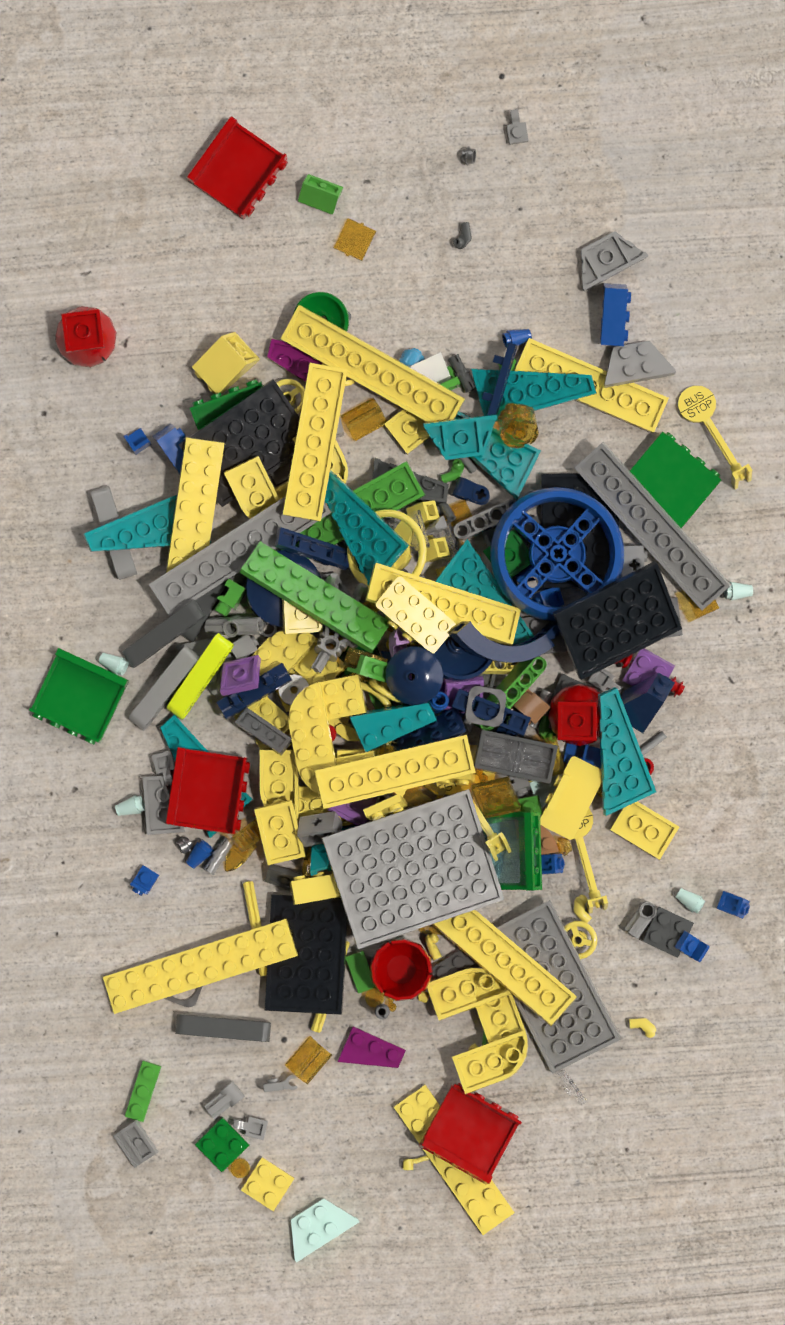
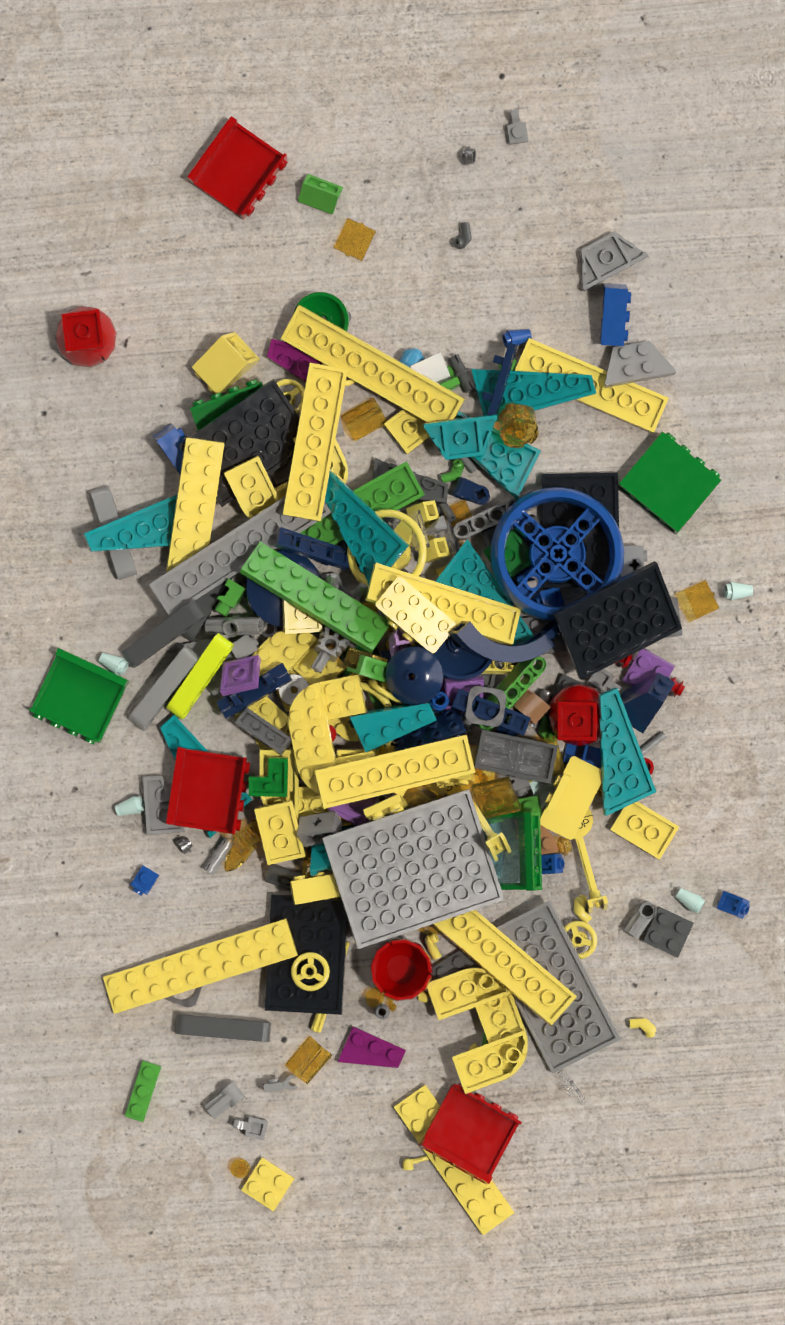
light grey plate [113,1120,158,1168] -> none
blue panel [124,428,152,455] -> none
light grey plate [152,751,175,787] -> none
blue cone [186,840,213,869] -> none
green plate [195,1117,250,1172] -> none
light yellow axle [243,881,267,976] -> none
light aqua wing [291,1198,360,1263] -> none
bright green panel [346,951,376,994] -> none
light grey plate [574,442,731,610] -> none
blue bracket [675,931,710,962] -> none
light yellow piece [678,386,752,490] -> none
none -> green plate [249,757,288,797]
none -> light yellow piece [291,952,330,991]

